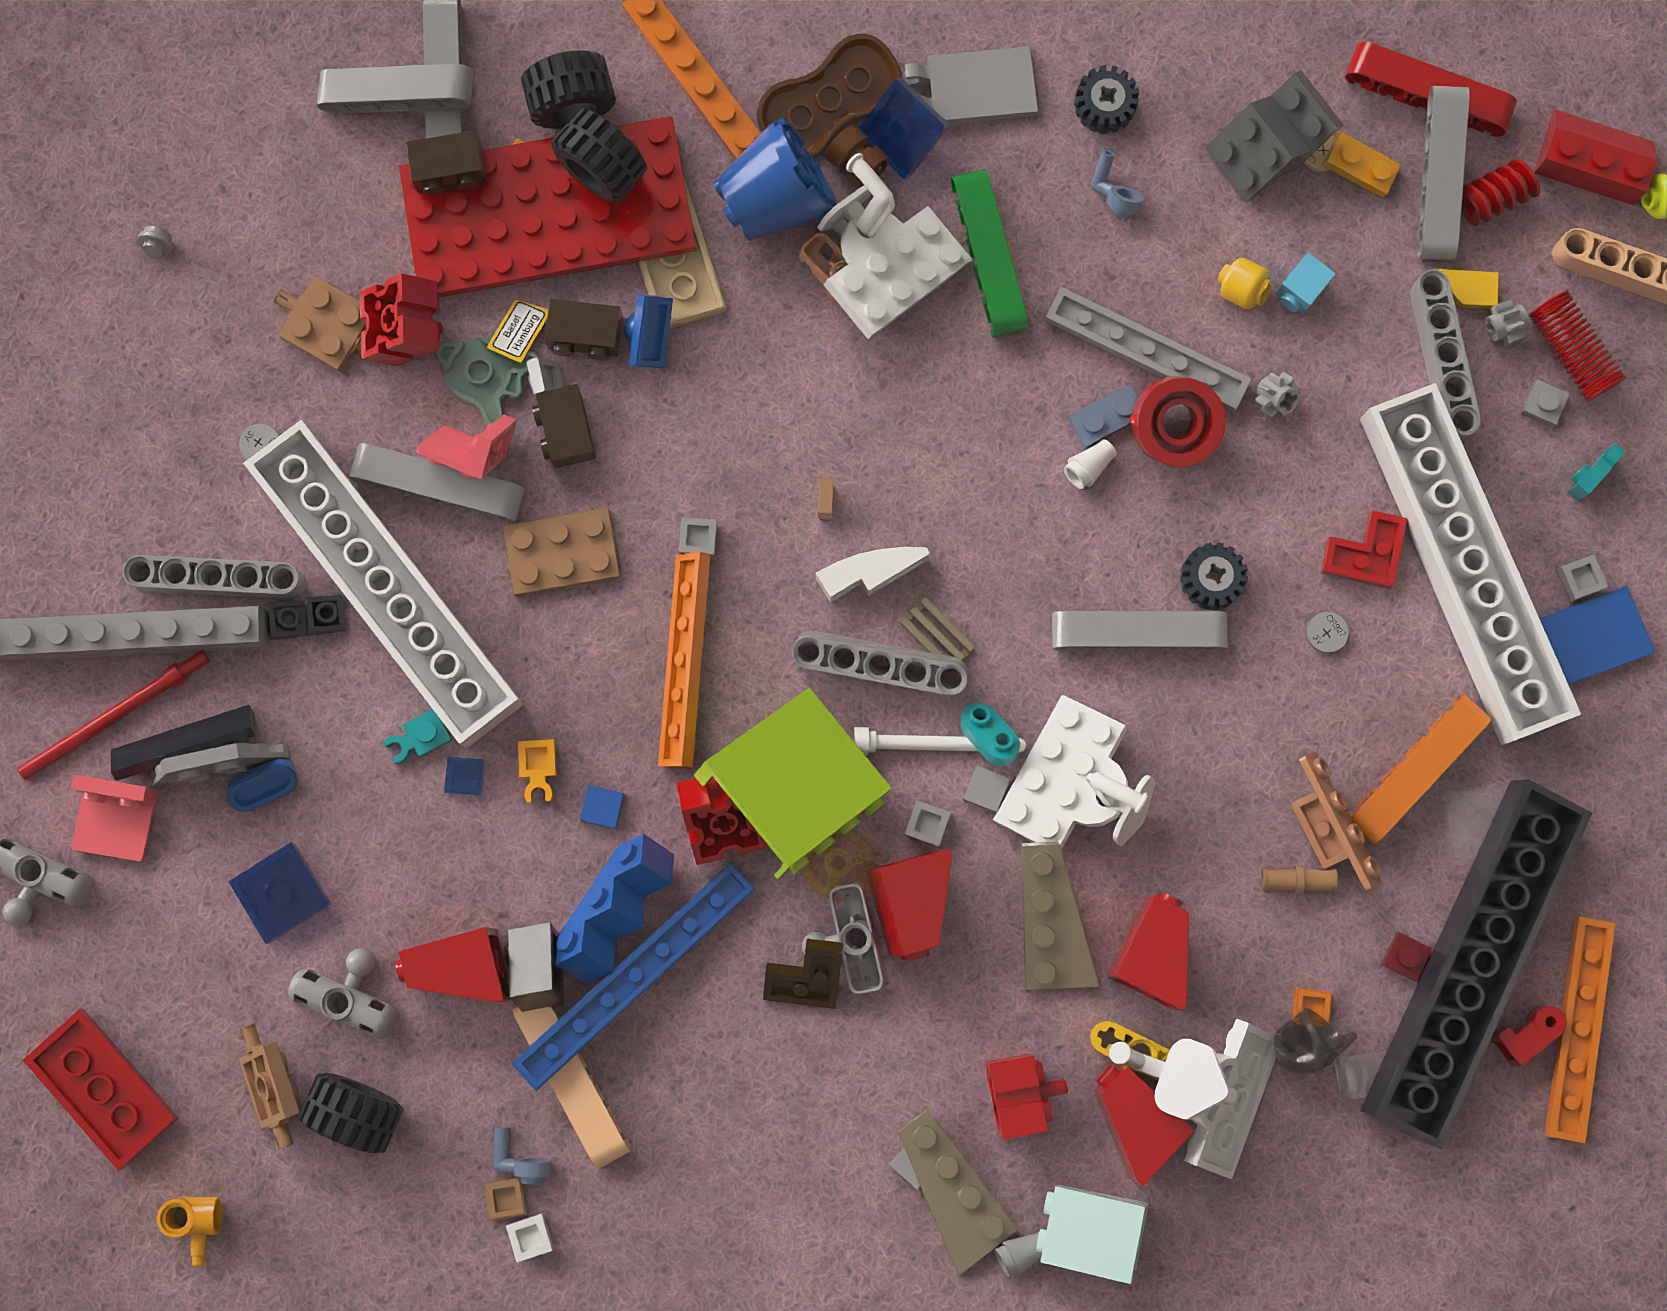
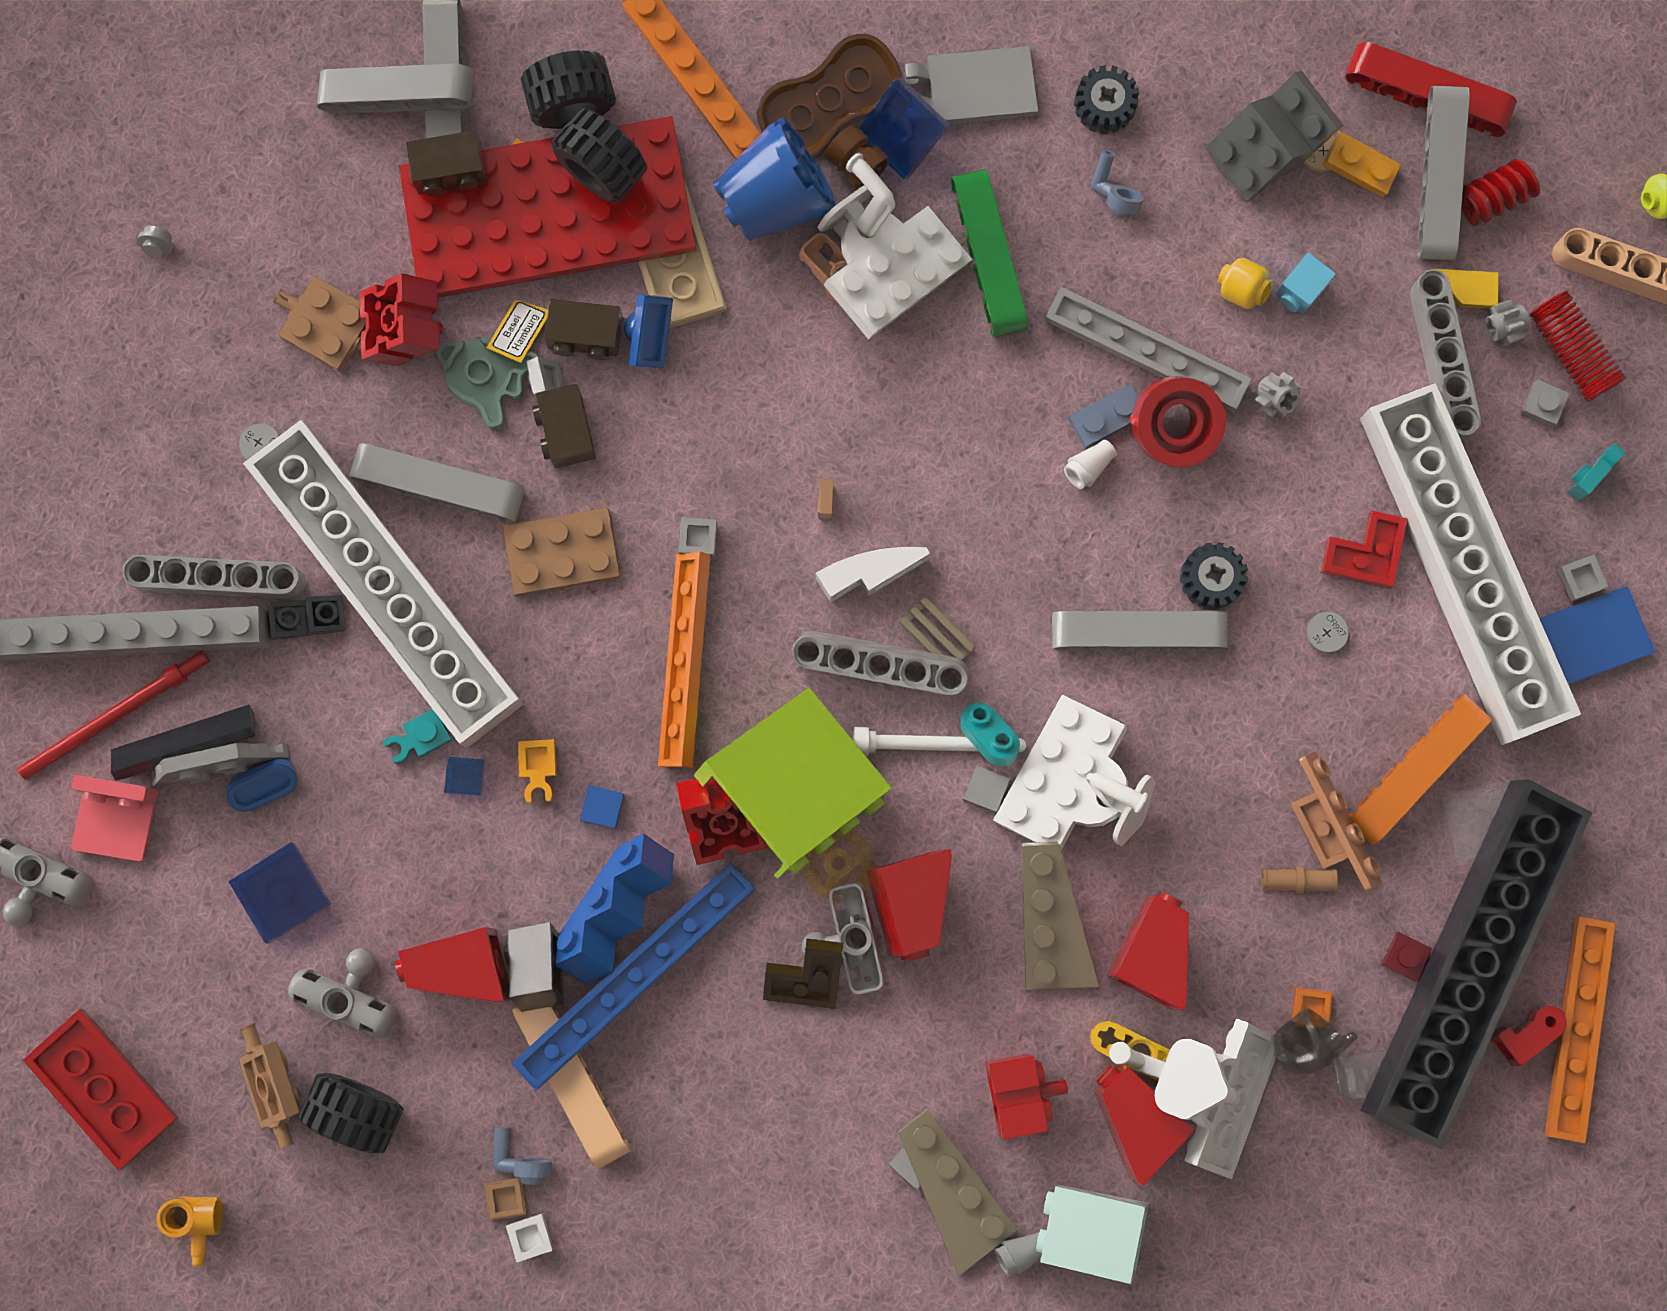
coral bracket [416,414,517,479] -> none
light grey plate [905,800,951,847] -> none
red slope [1534,109,1657,206] -> none

